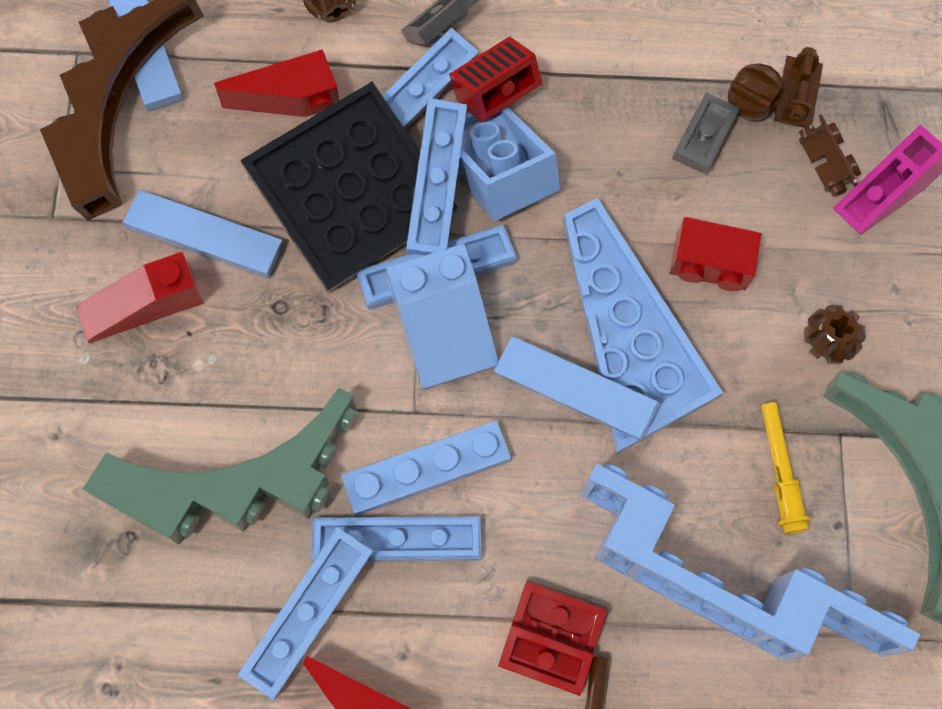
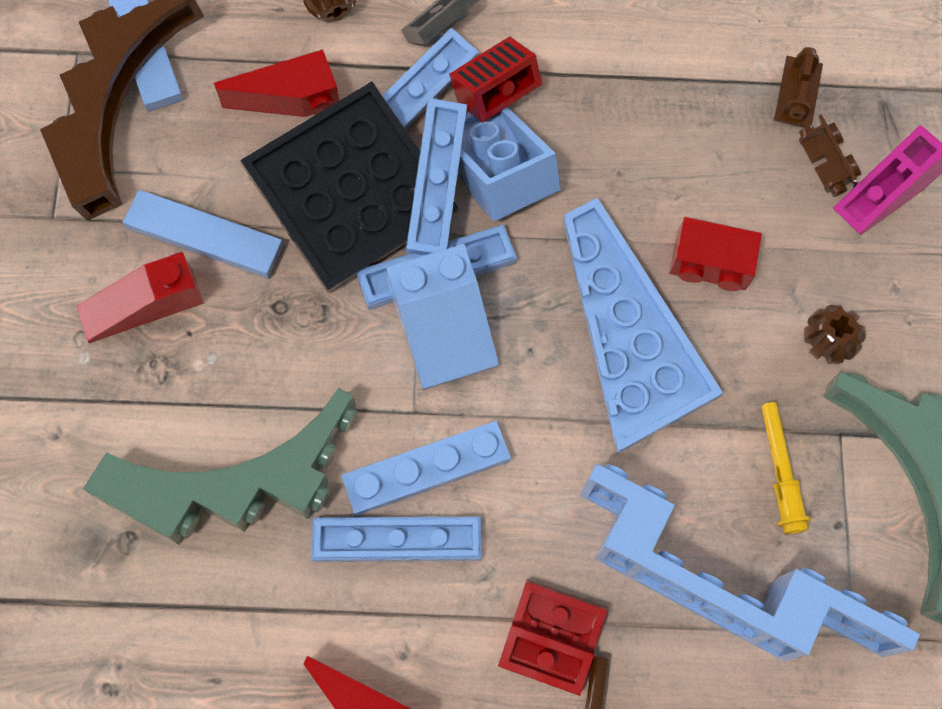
light blue plate [237,527,374,700] -> none
light blue tile [494,336,659,441] -> none
flat silver plate [672,92,740,174] -> none
reddish brown piece [728,63,784,121] -> none

